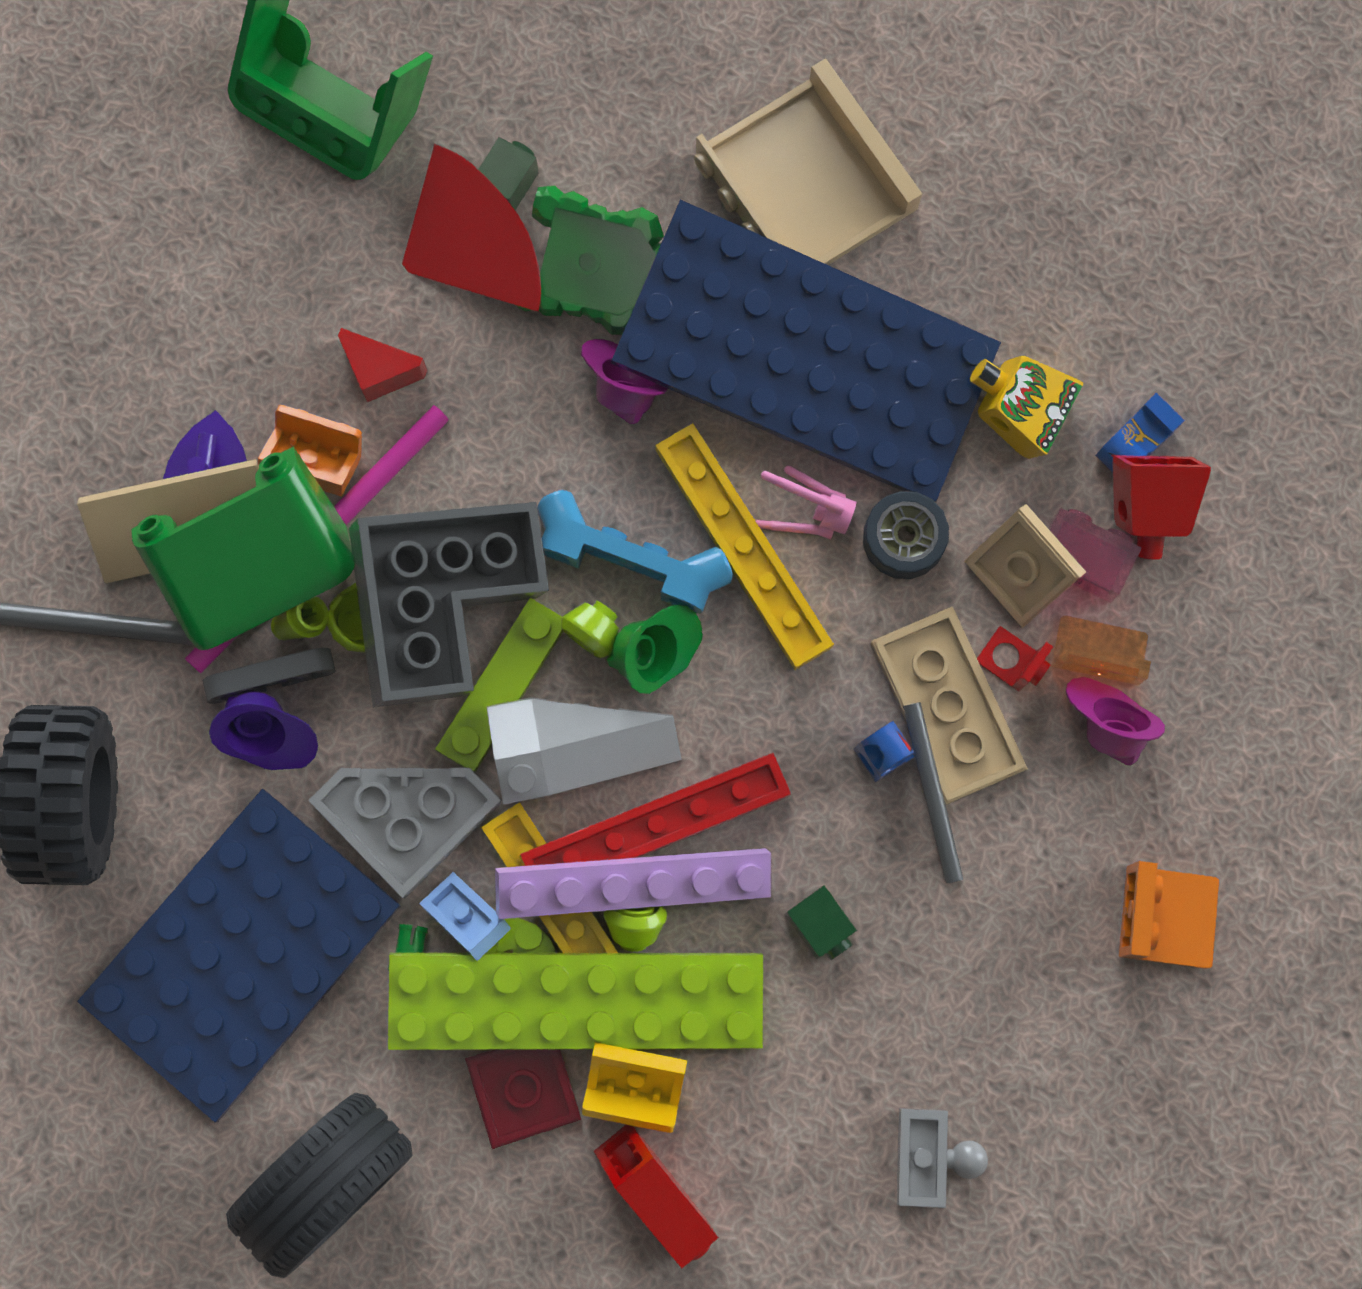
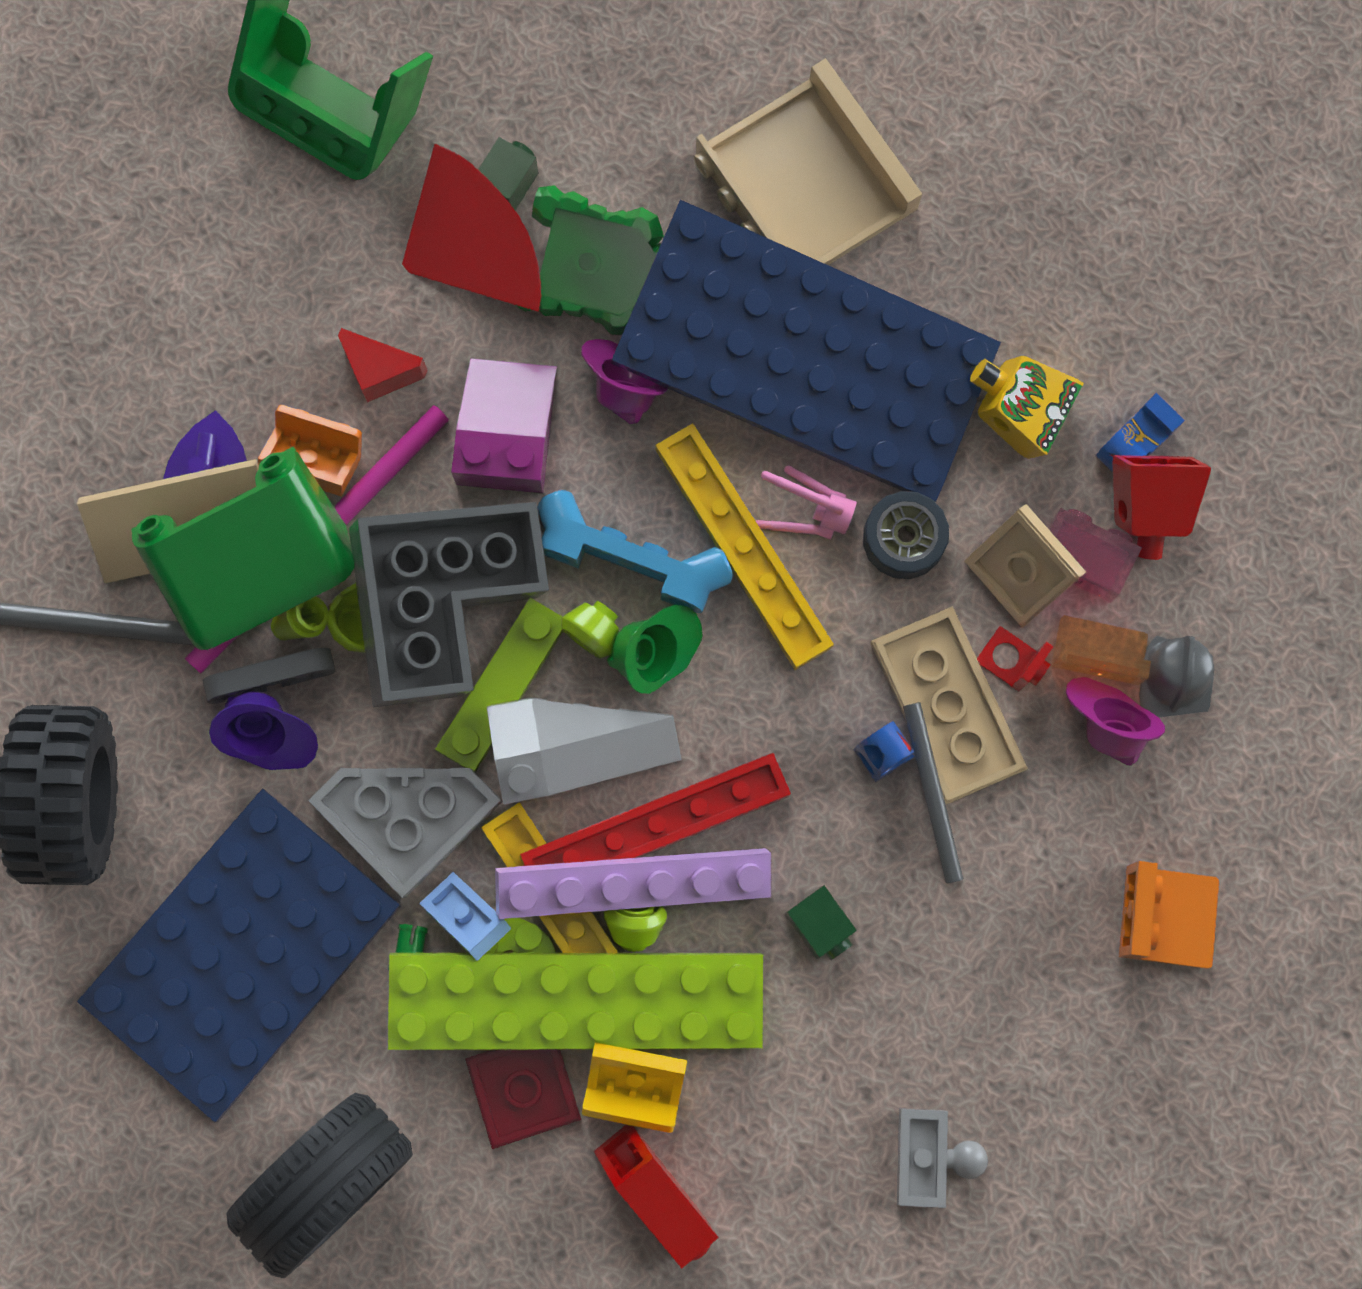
none -> slope [451,358,557,493]
none -> dark grey piece [1139,635,1215,718]

